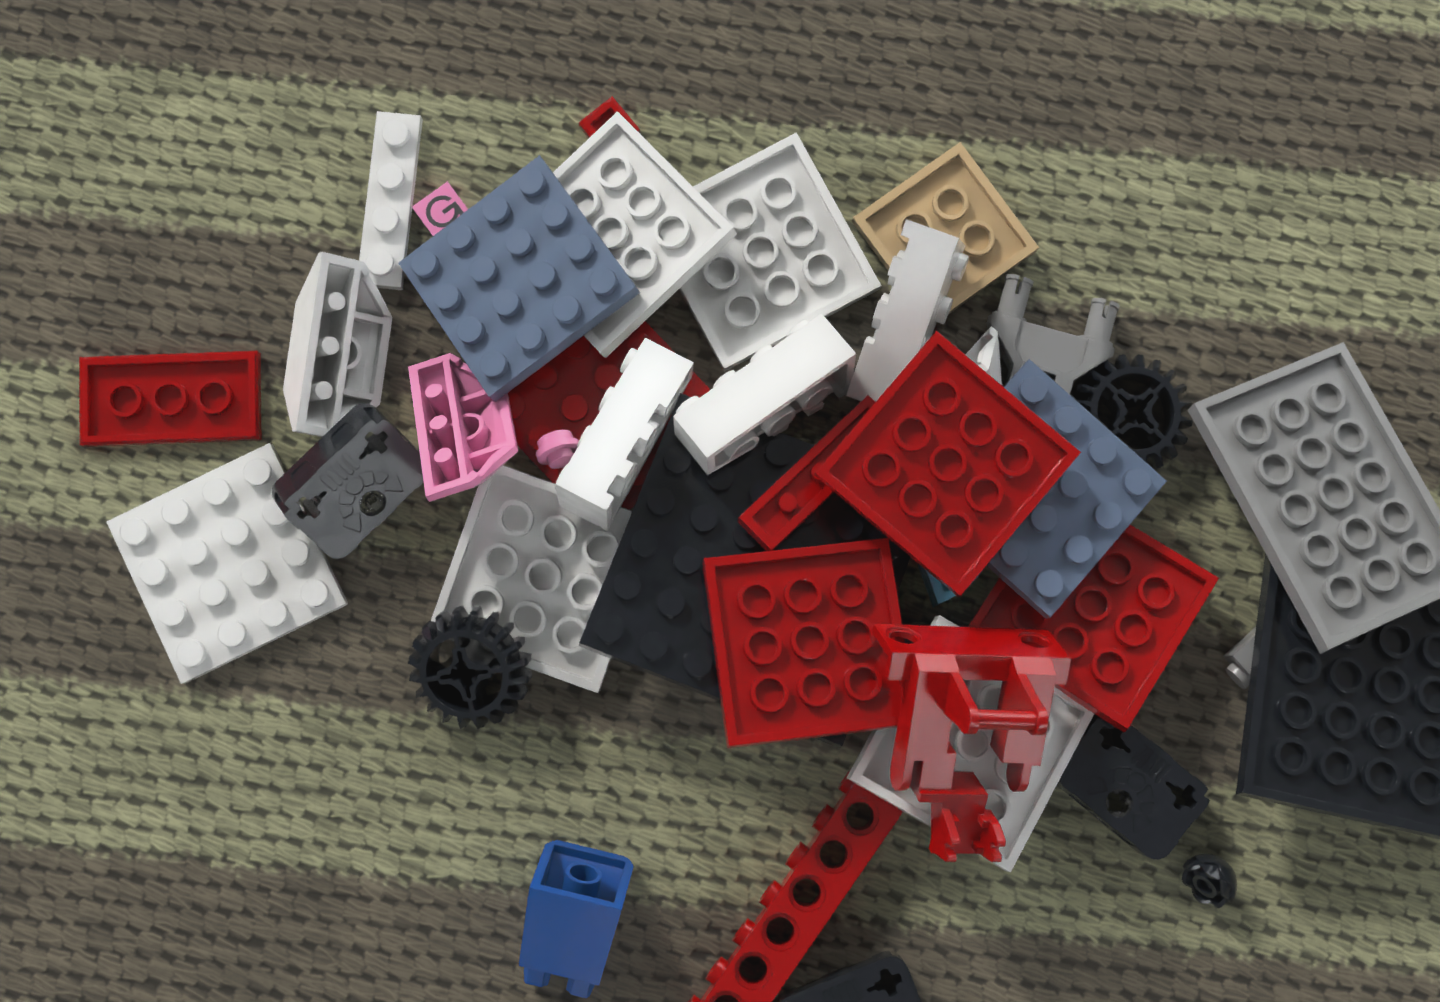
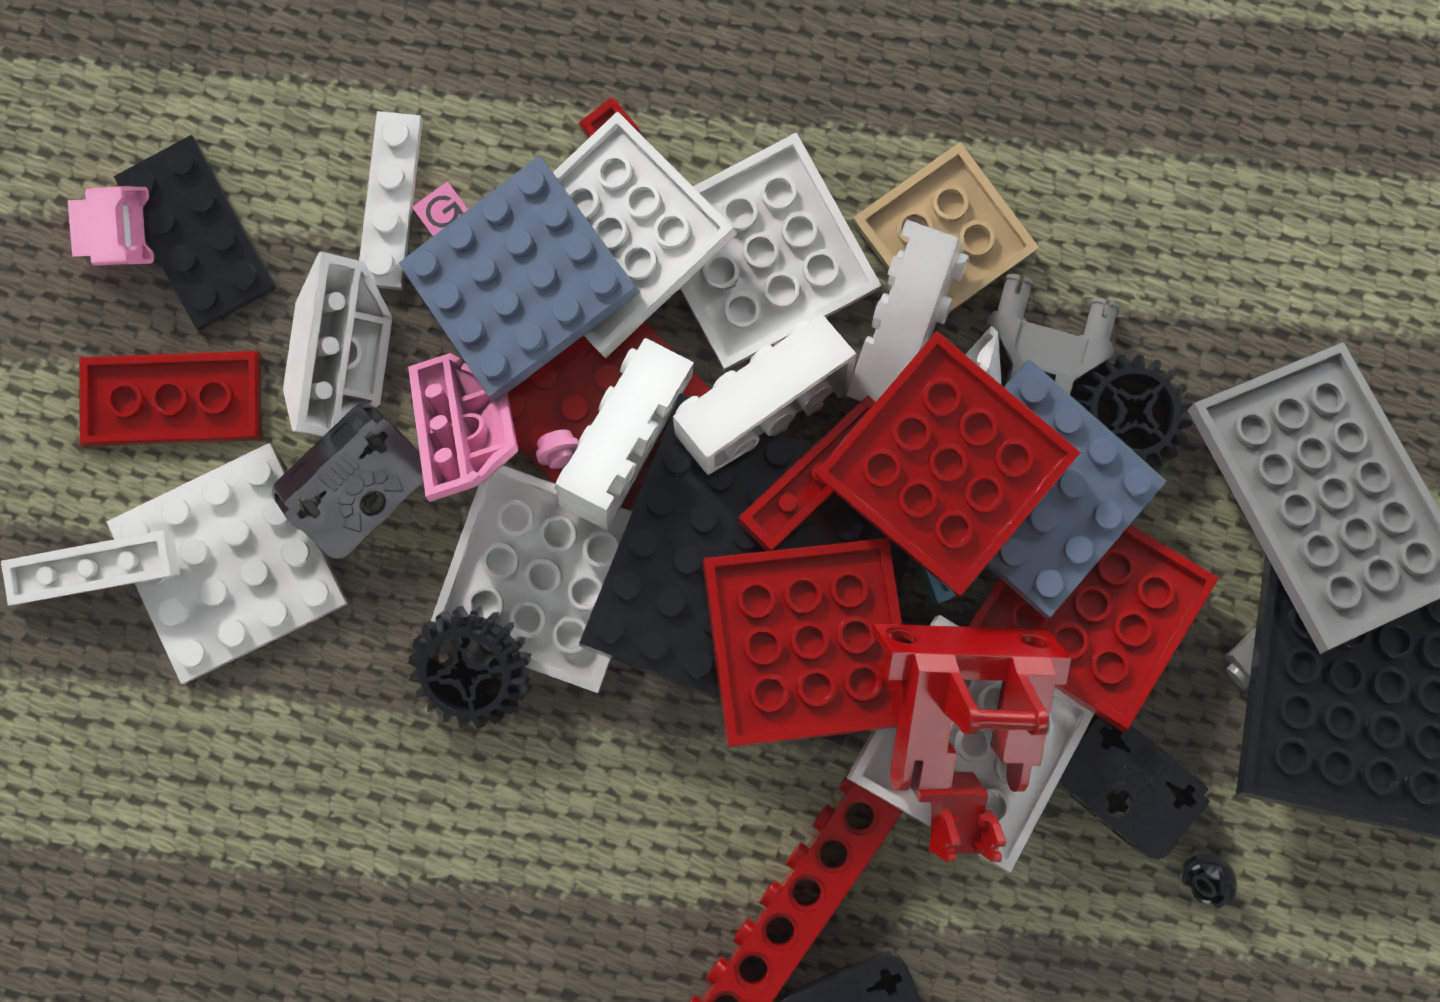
blue hips [519,840,634,998] -> none
none -> white plate [1,530,180,606]
none -> bright pink piece [68,186,154,266]
none -> black plate [113,134,277,331]

